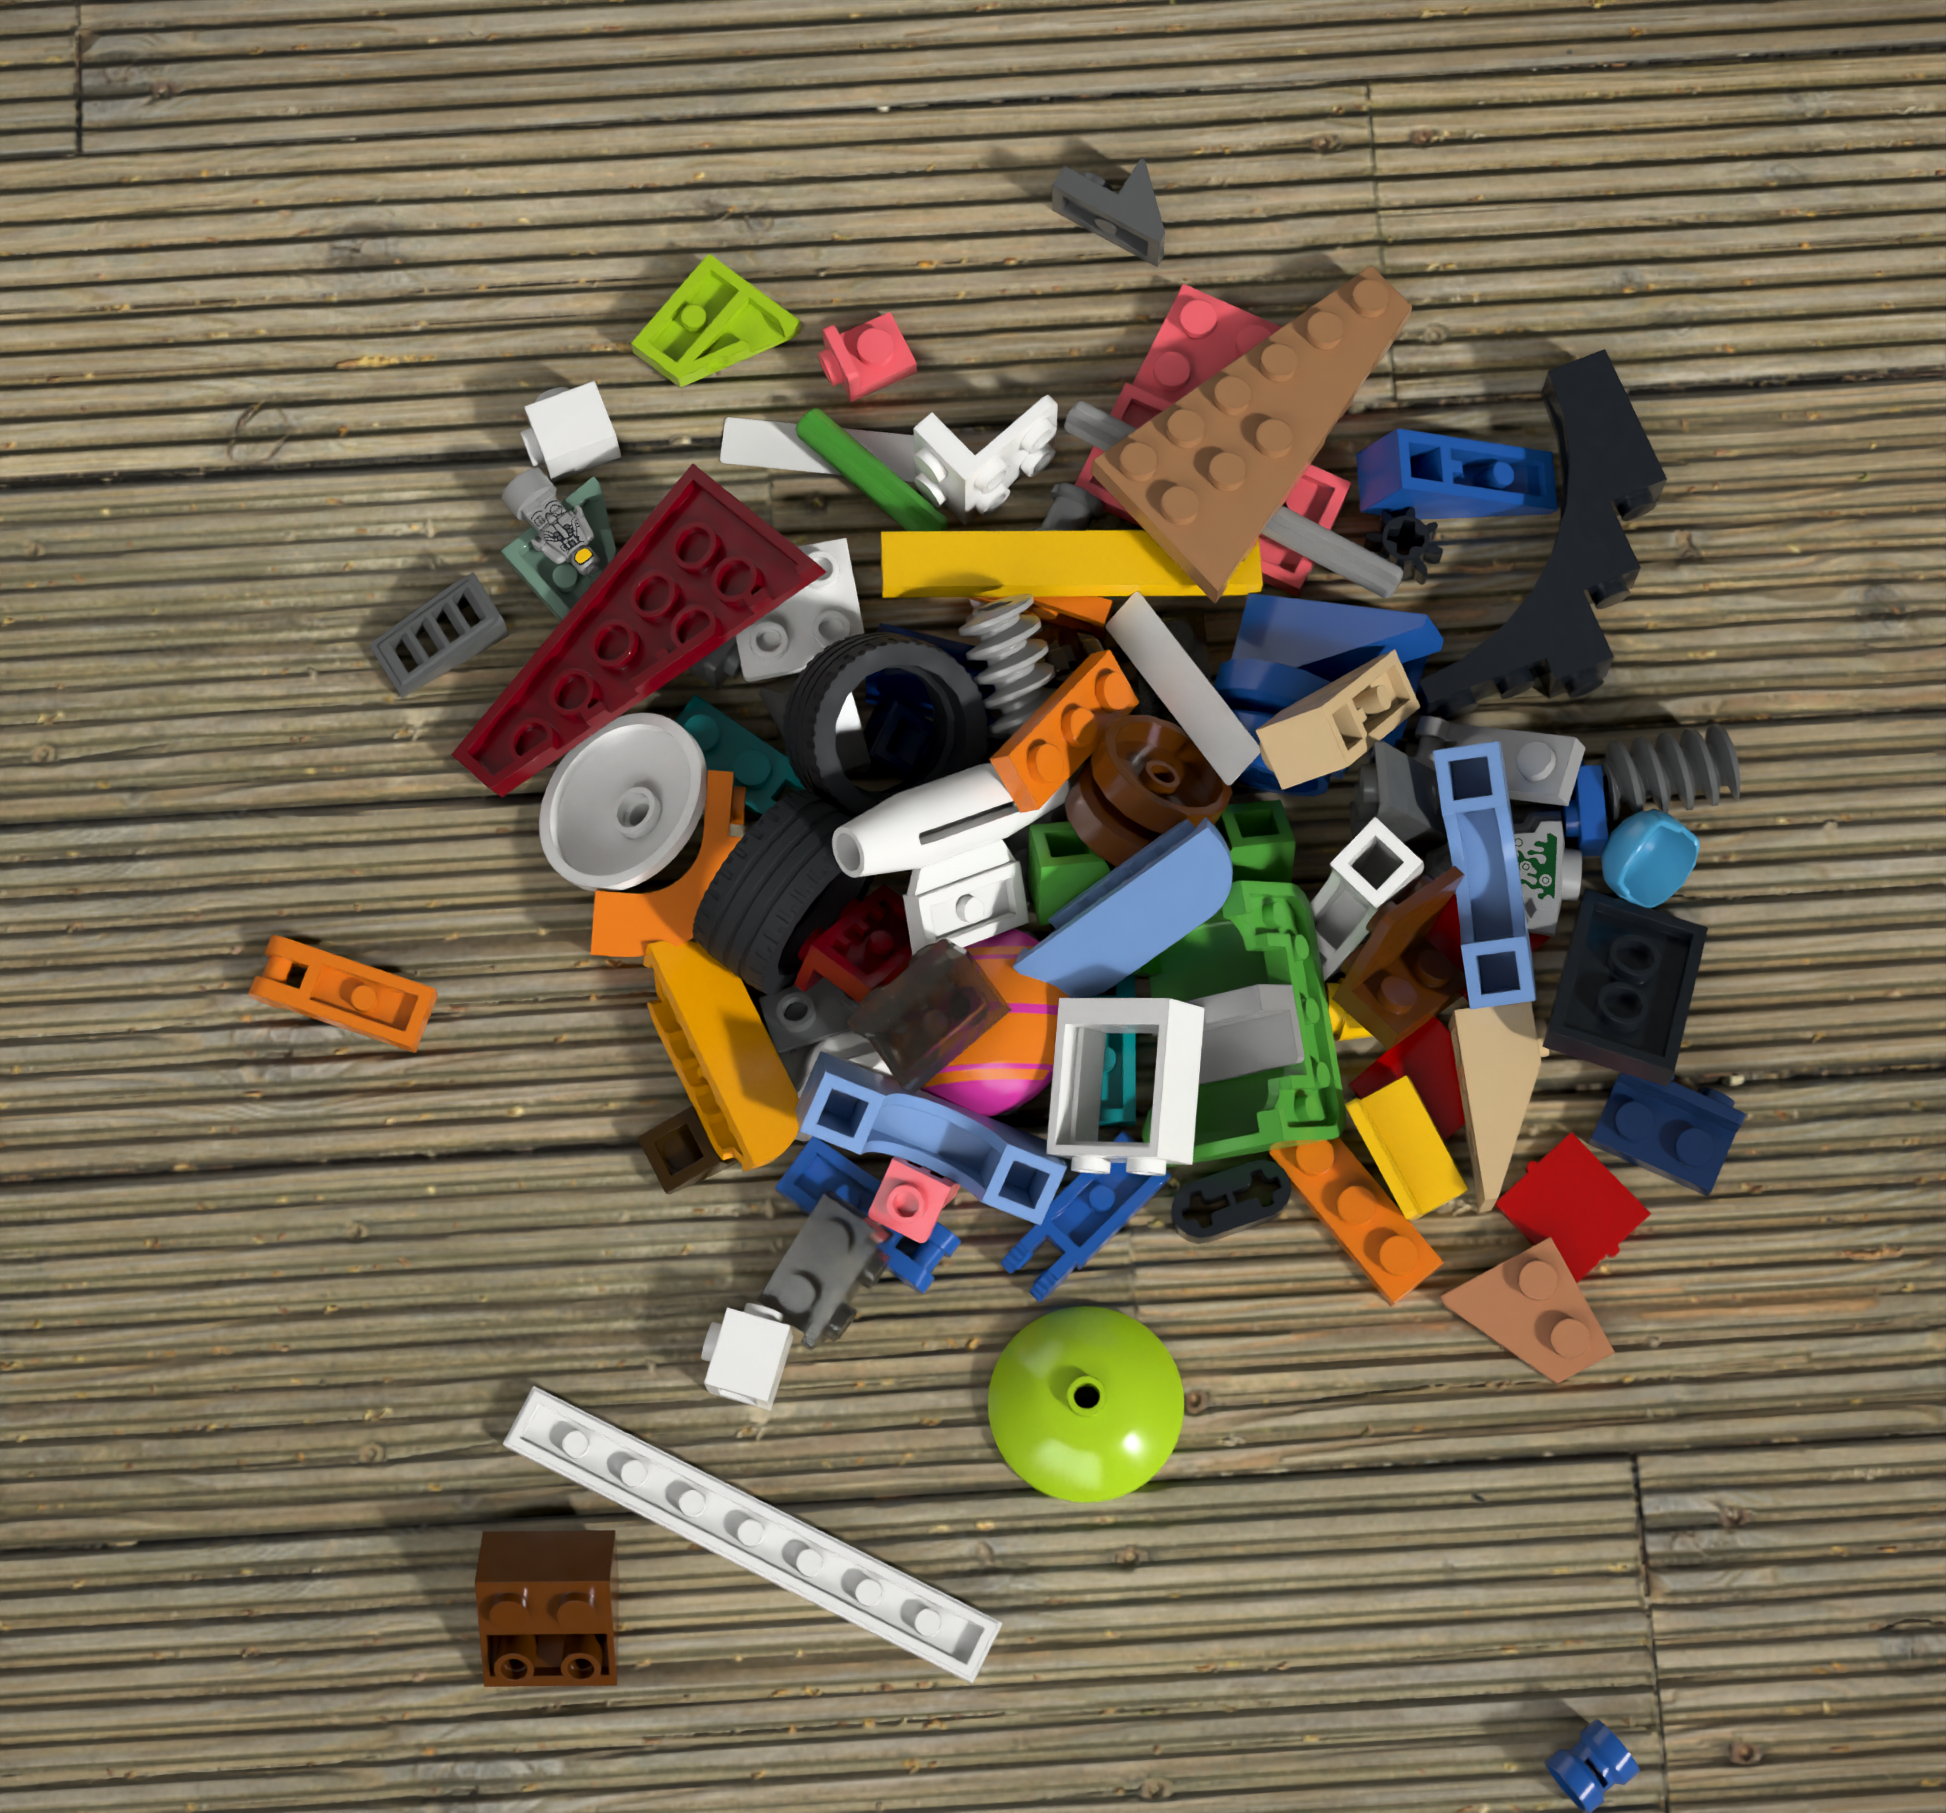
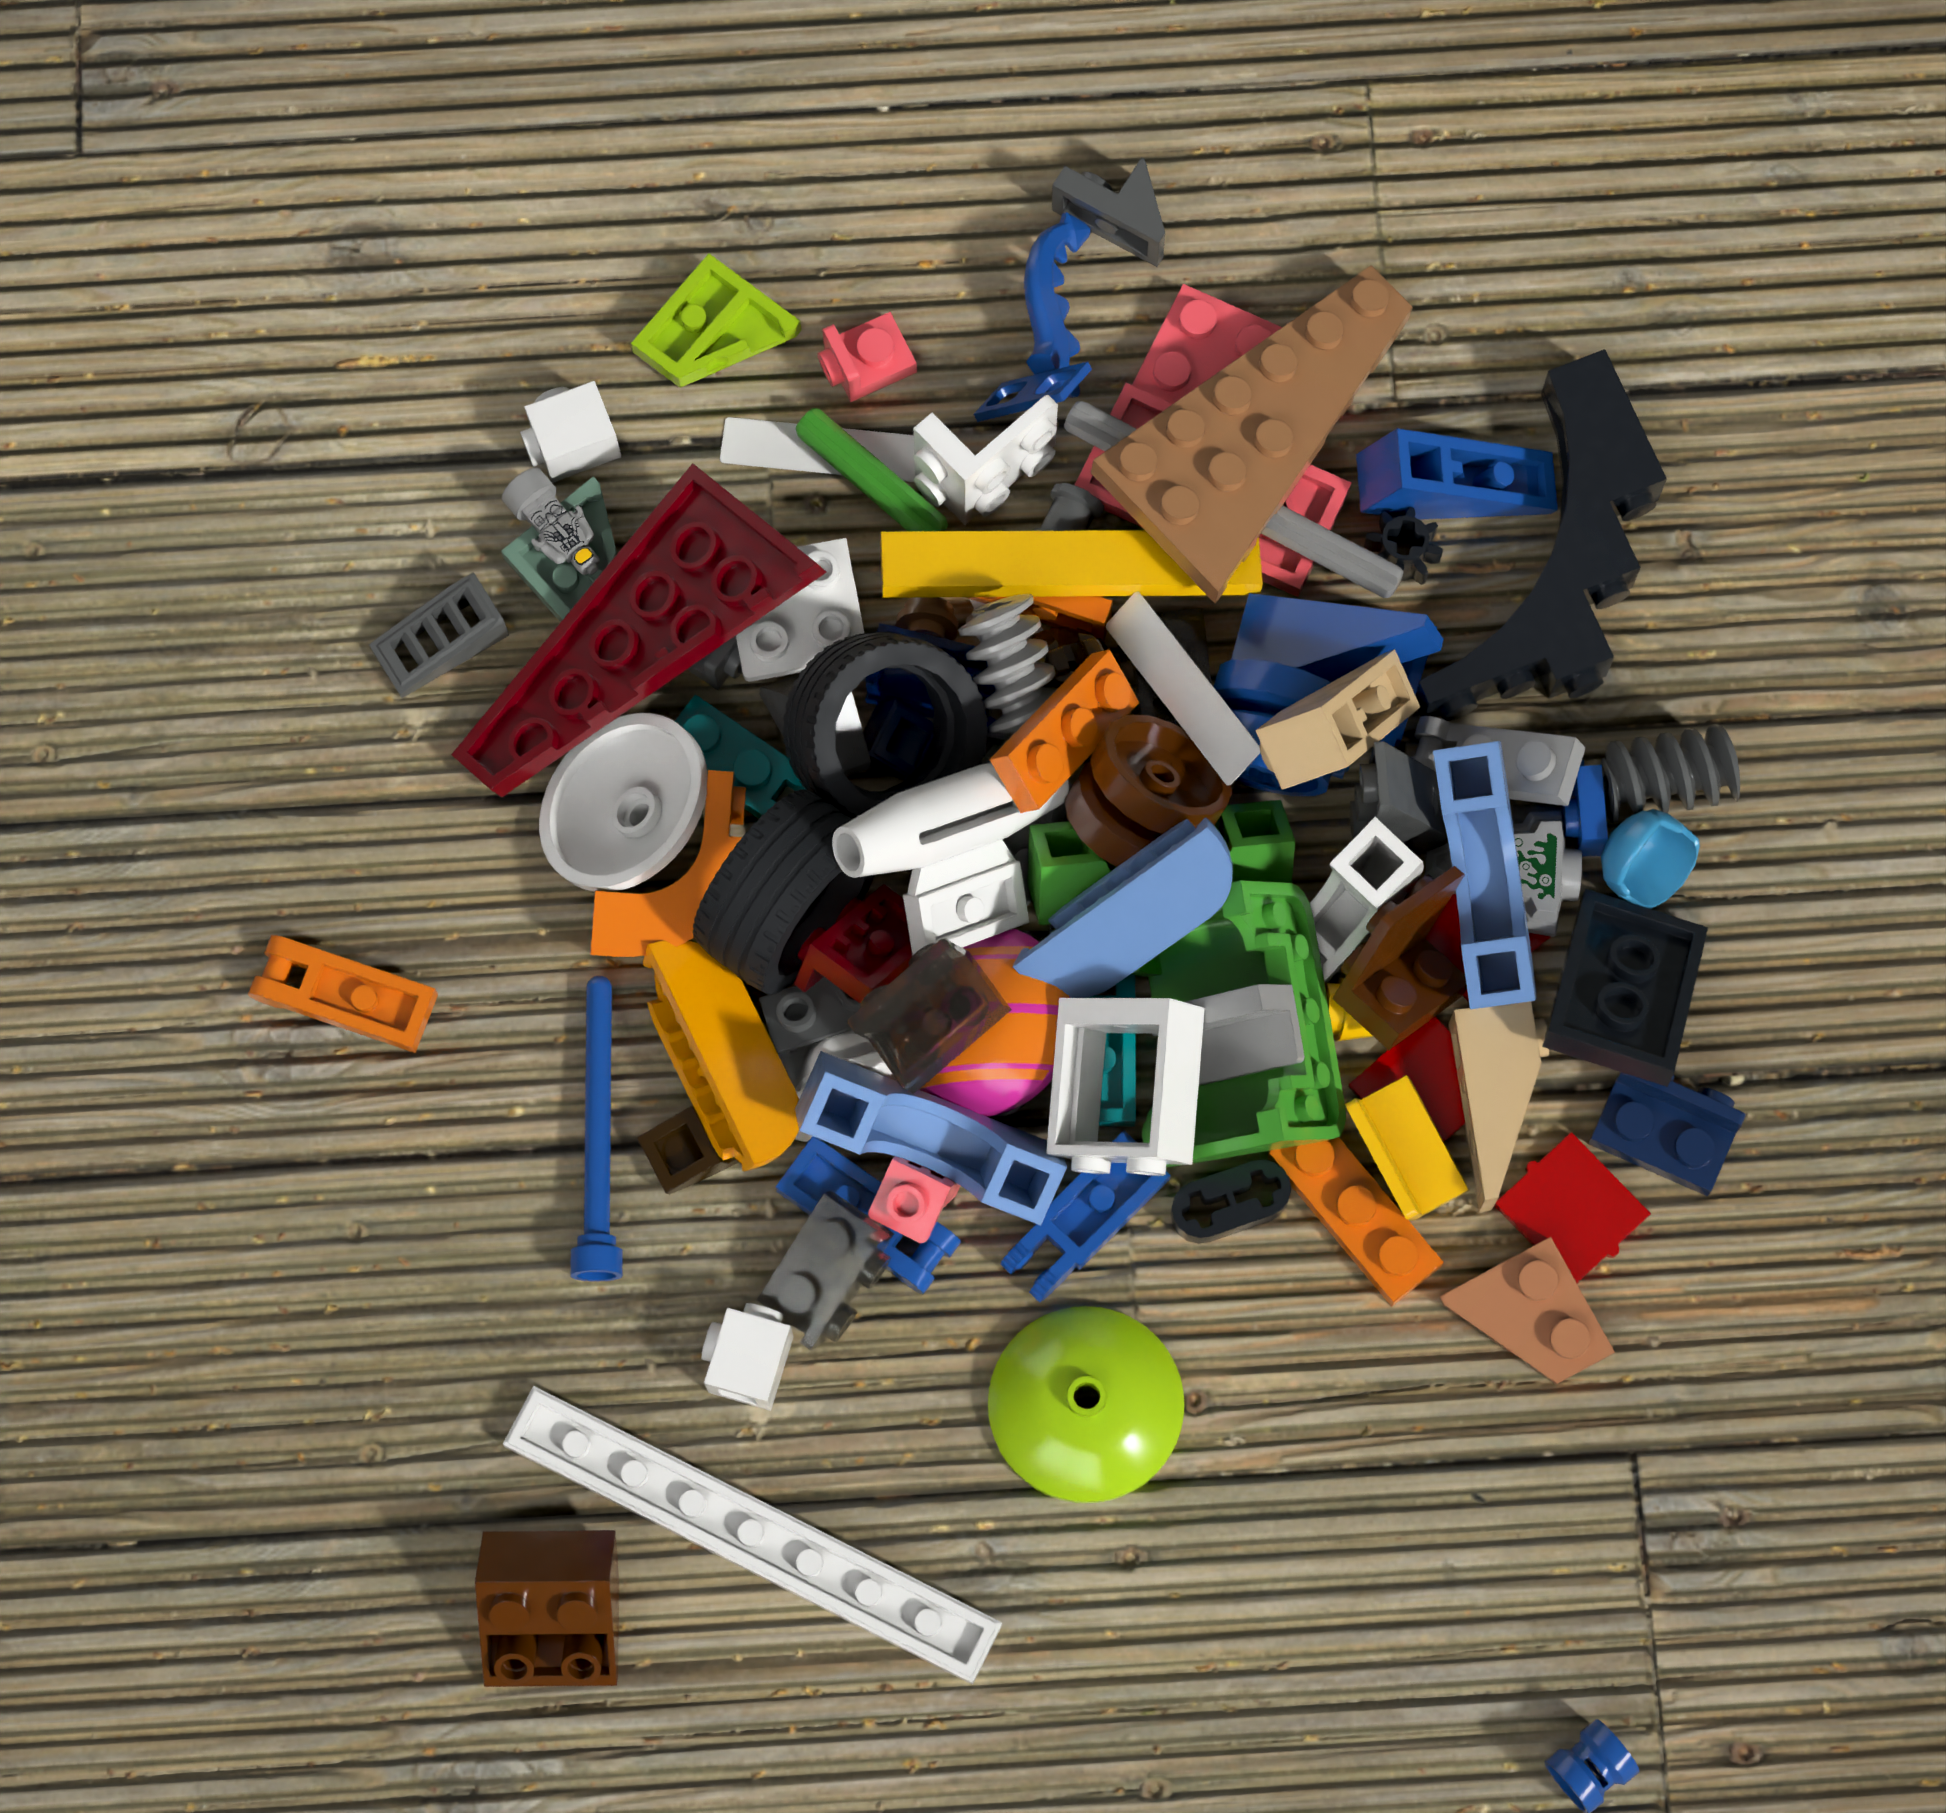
none -> blue piece [570,975,623,1282]
none -> medium nougat plate [895,597,959,648]
none -> blue piece [973,212,1092,422]

